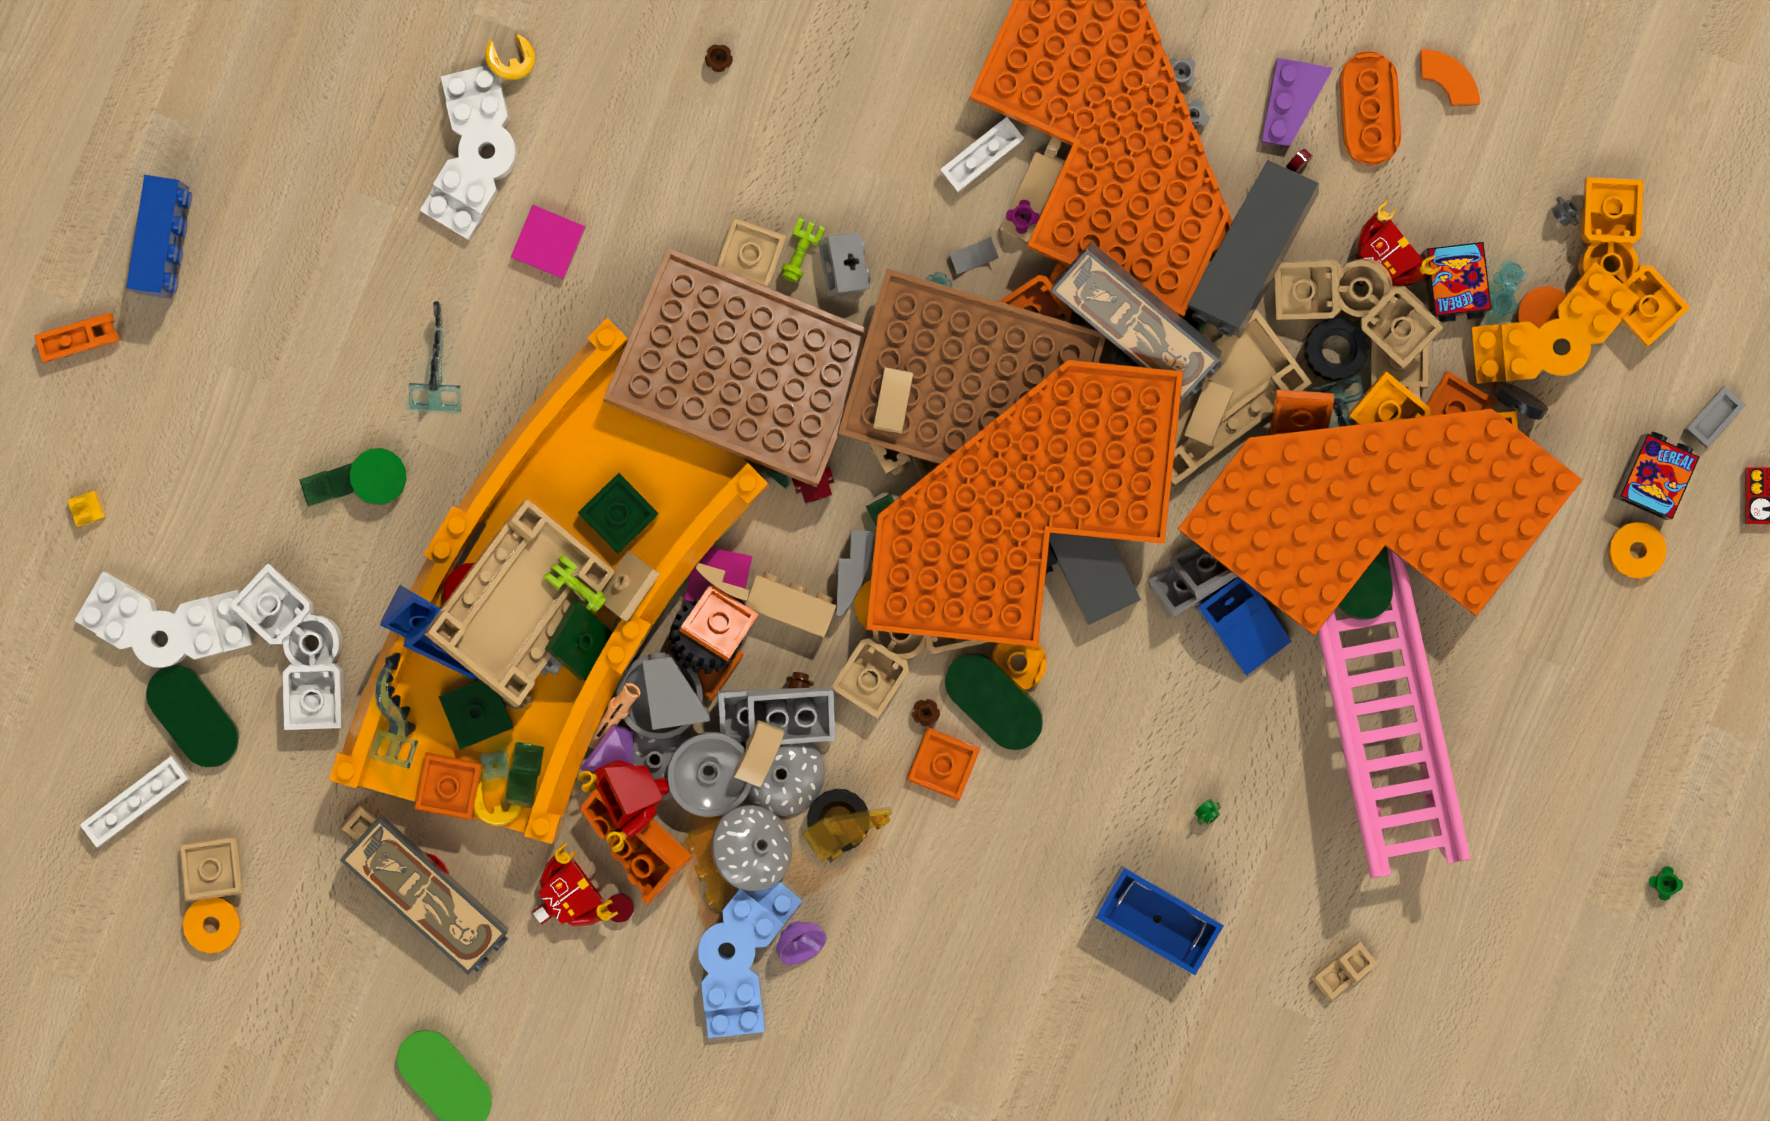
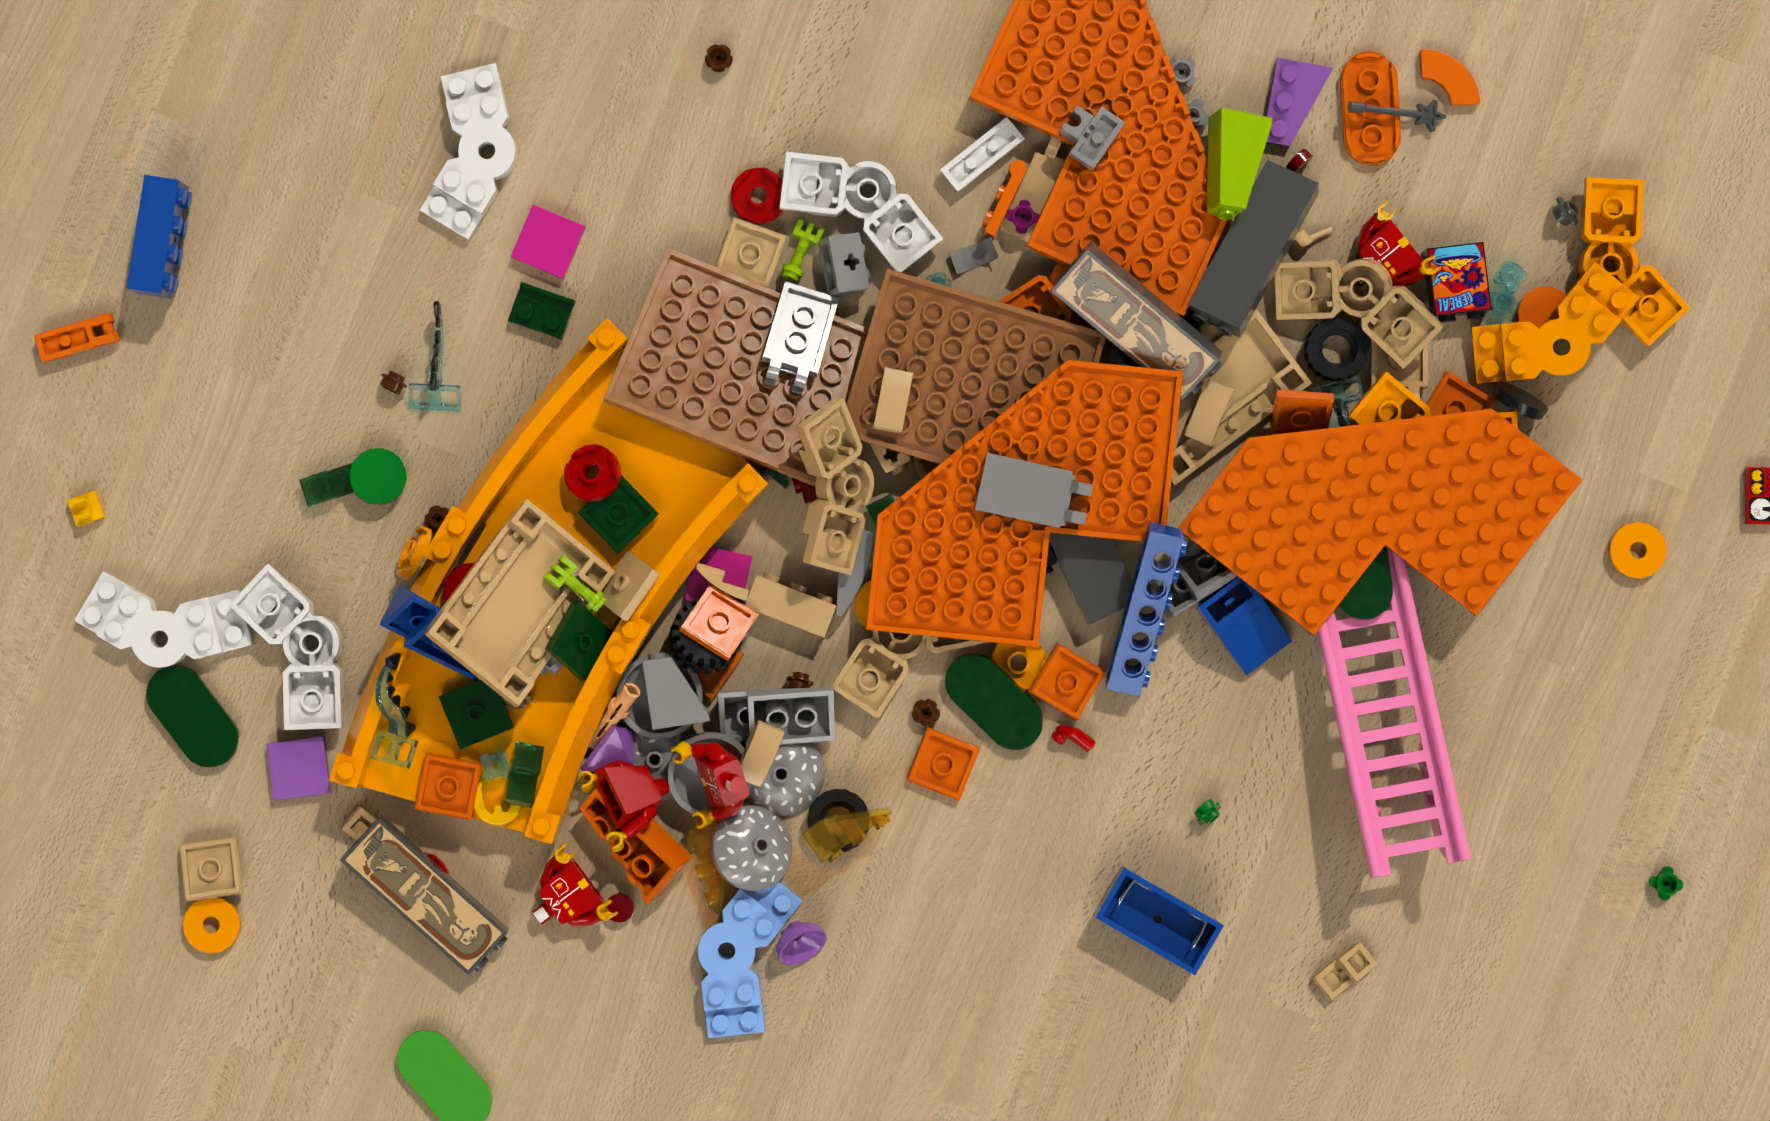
white plate [80,756,190,847] -> none
yellow head [485,33,535,80] -> none
brick [1614,431,1700,520] -> none
light grey tile [1685,386,1746,448] -> none
none -> medium lavender tile [266,736,332,800]
none -> reddish brown plate [379,371,407,395]
none -> light orange tile [396,525,432,580]
none -> reddish brown plate [424,505,450,533]
none -> dark green plate [508,282,576,340]
none -> red tile [564,444,621,502]
none -> red torso [671,741,750,829]
none -> red tile [731,168,783,225]
none -> tile [761,281,839,395]
none -> white plate [780,151,943,273]
none -> tan plate [796,396,874,575]
none -> light grey tile [975,453,1093,528]
none -> orange plate [982,160,1027,239]
none -> orange tile [1028,642,1106,720]
none -> red arm [1051,725,1095,752]
none -> light grey plate [1059,106,1125,171]
none -> brick [1105,522,1187,696]
none -> lime slope [1207,107,1272,220]
none -> tan hand [1293,227,1333,249]
none -> dark grey piece [1347,100,1446,132]

